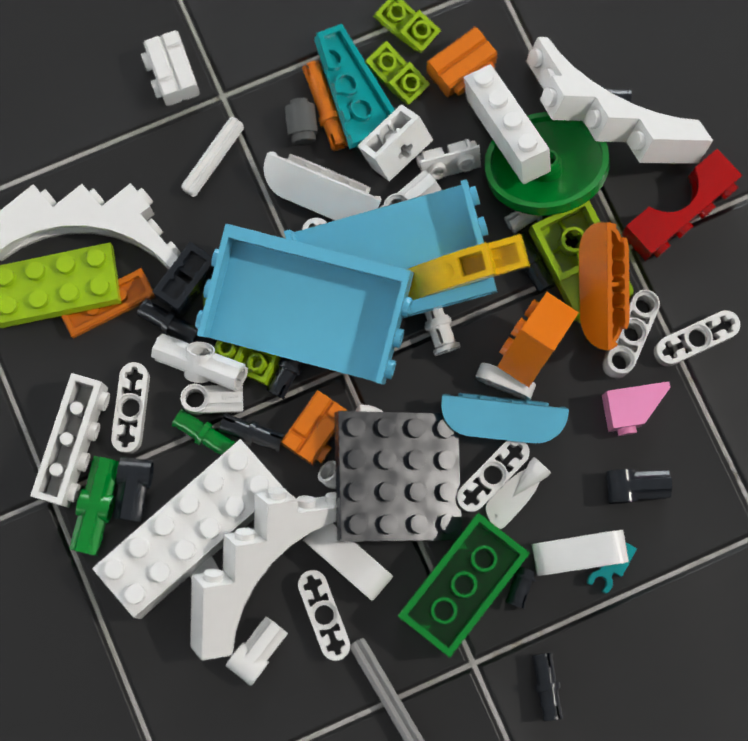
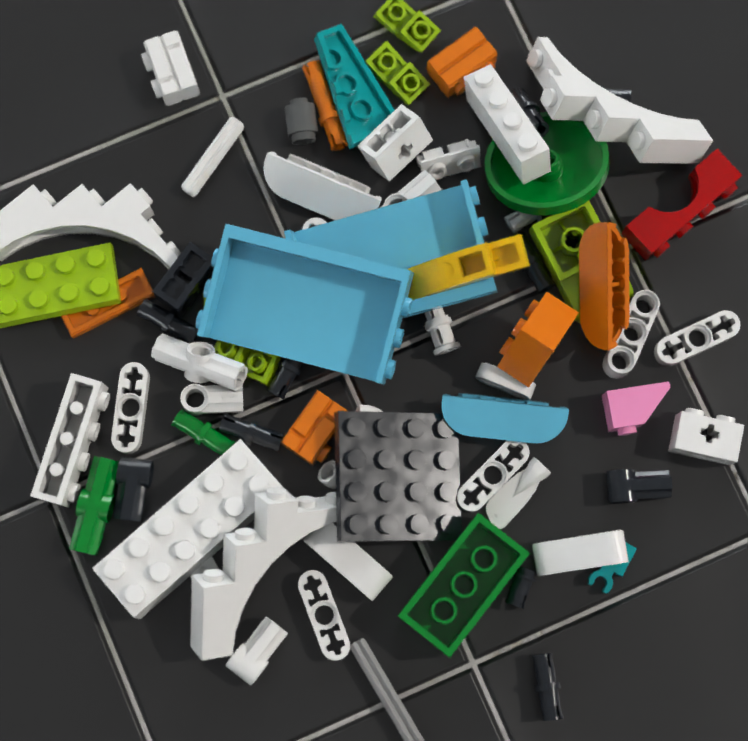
none -> black pin [510,87,549,137]
none -> white brick [668,408,744,465]

